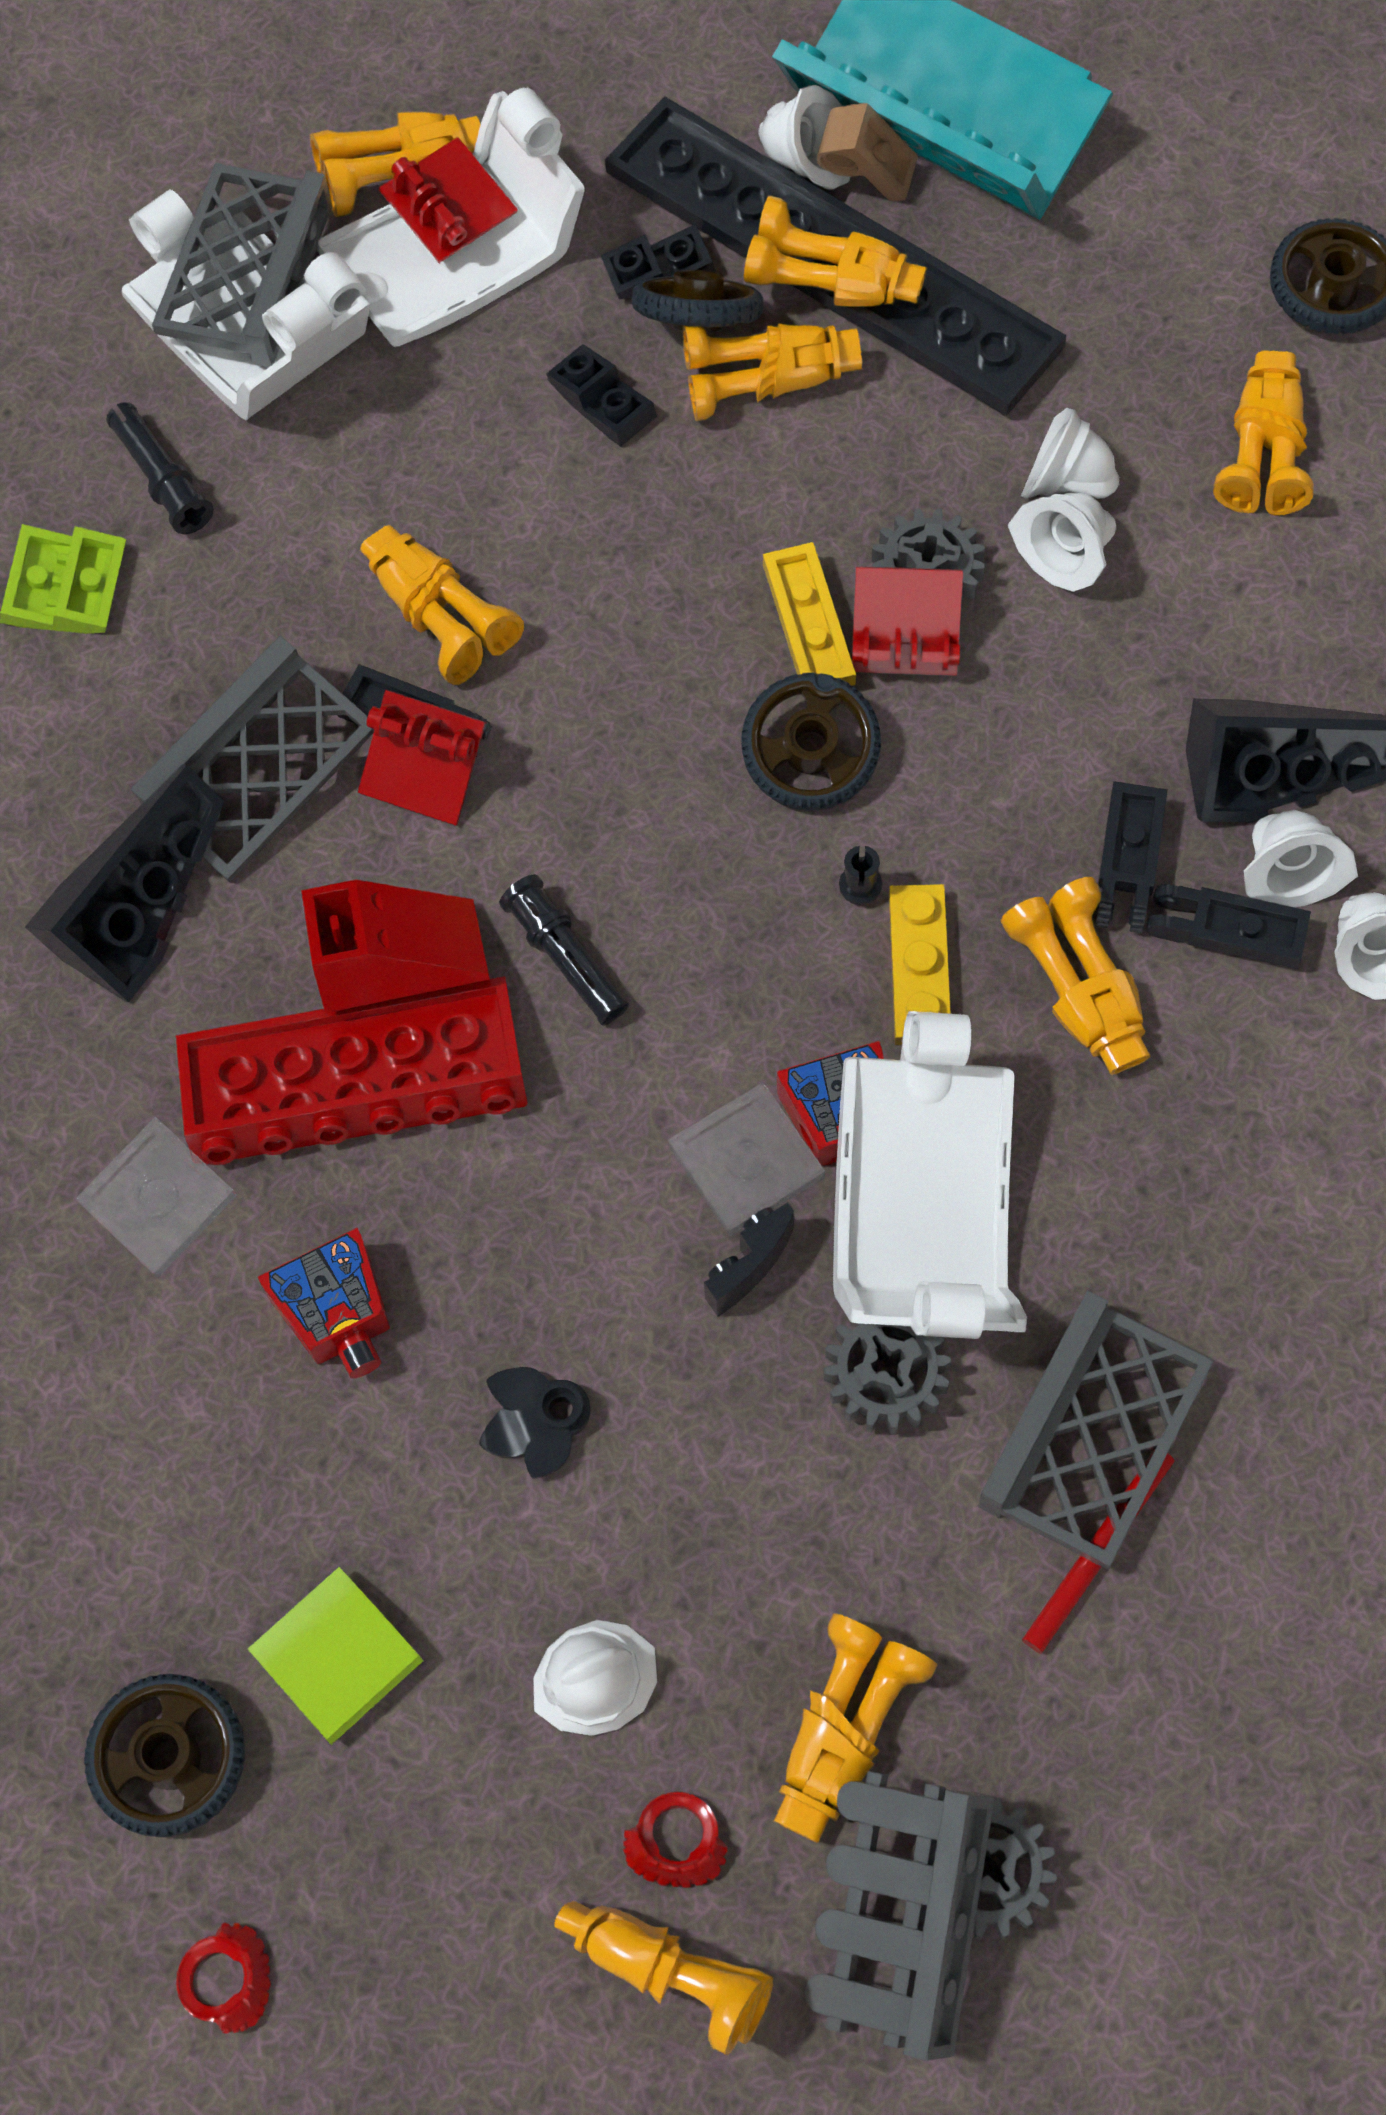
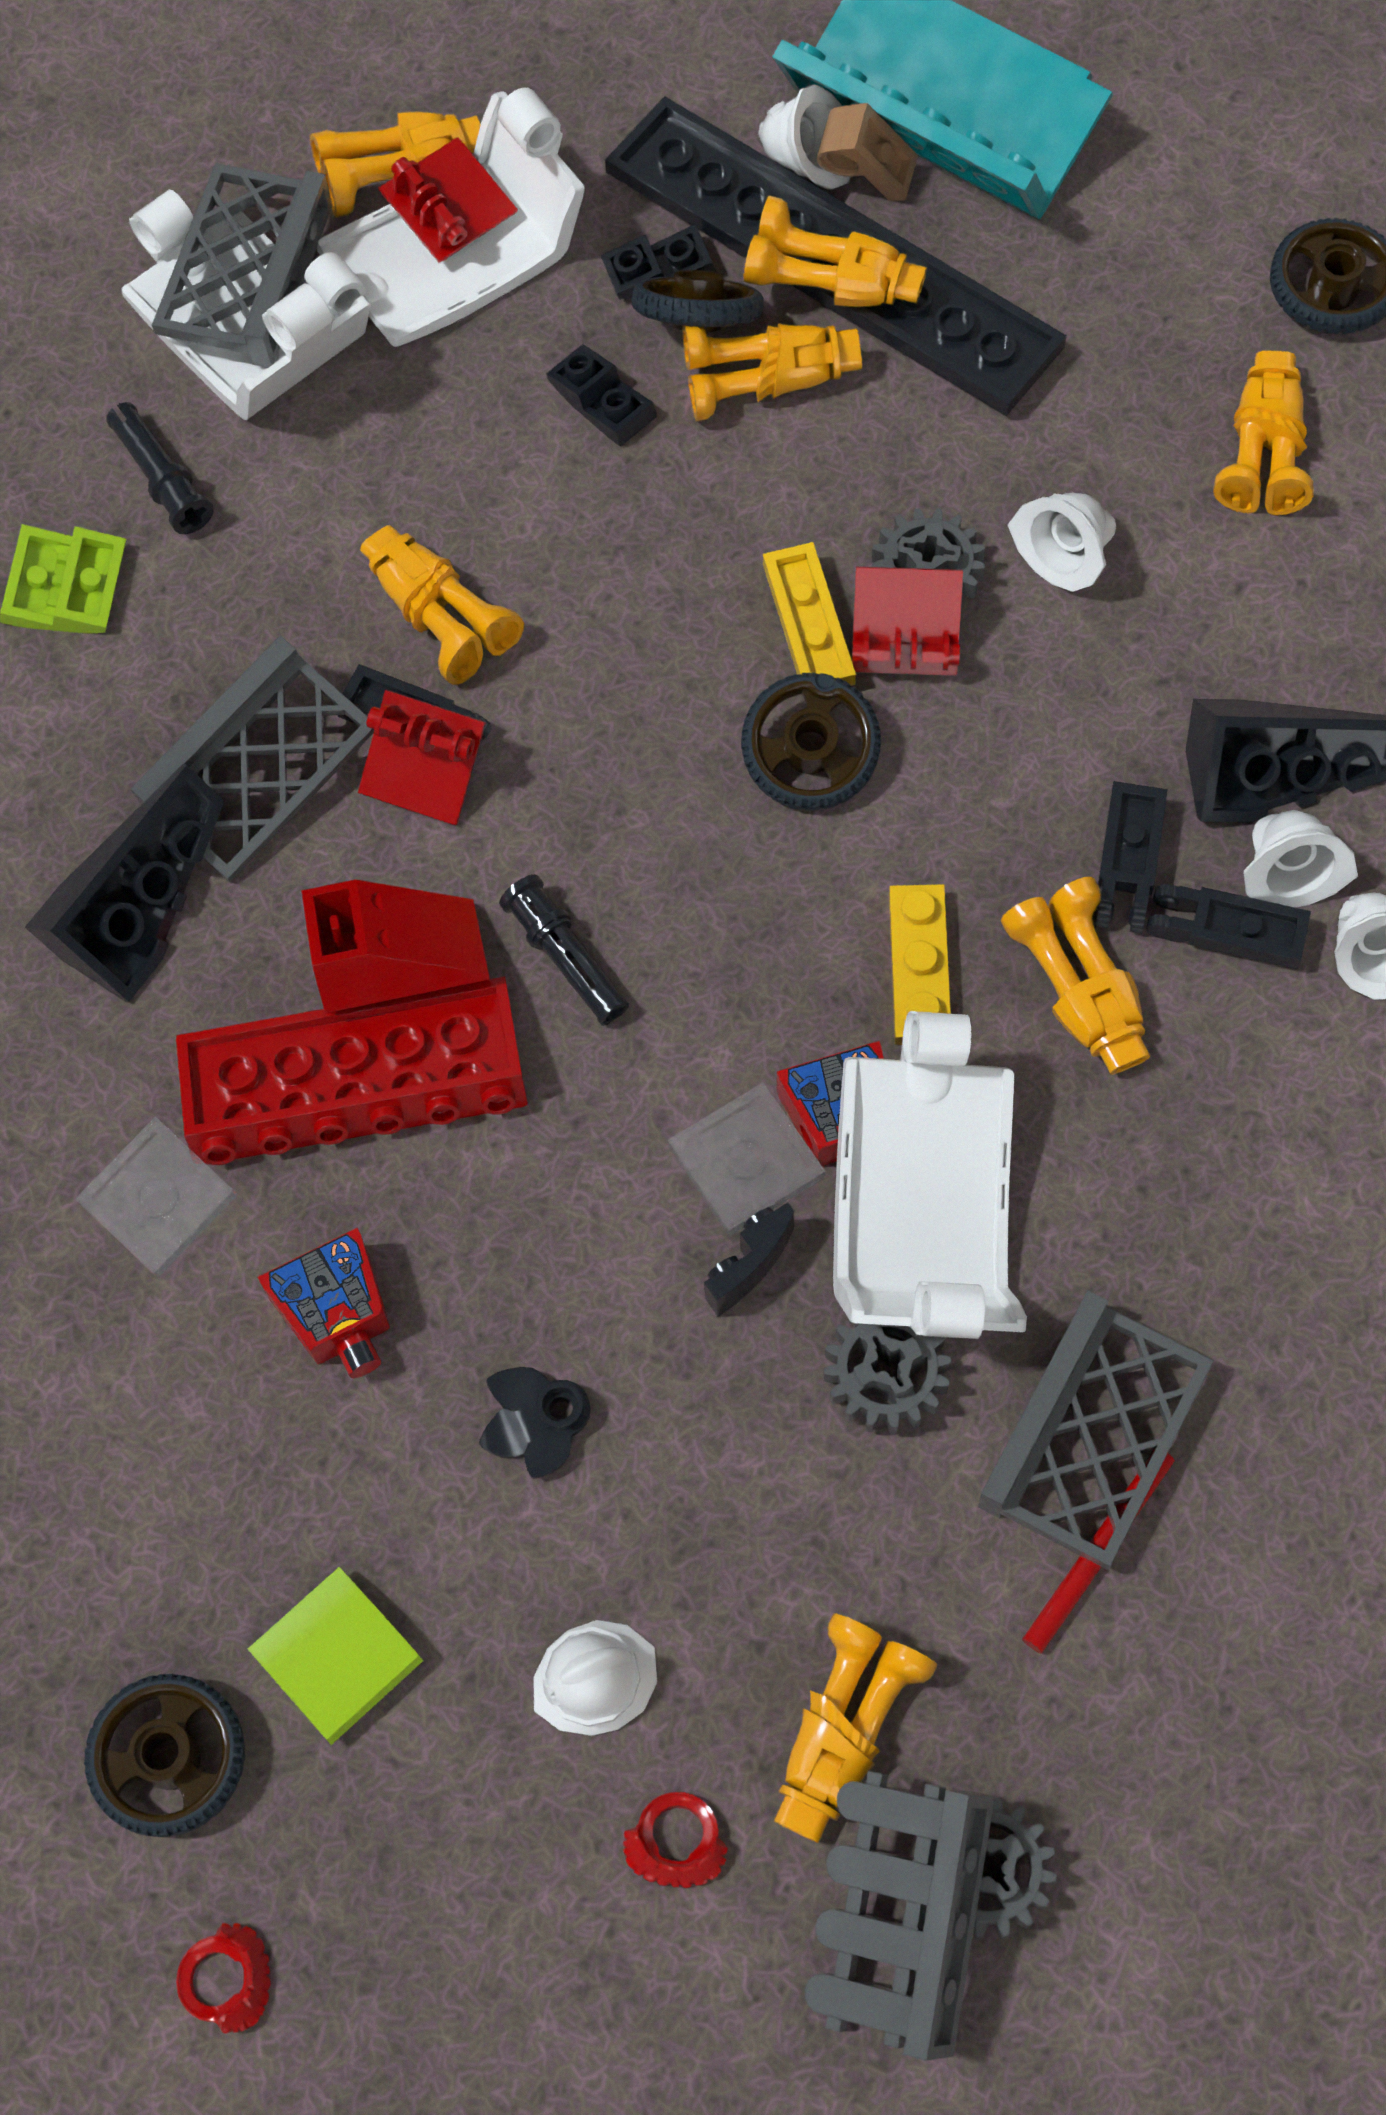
light orange piece [554,1901,773,2055] -> none
black pin [839,846,883,905] -> none
white piece [1021,408,1120,499] -> none

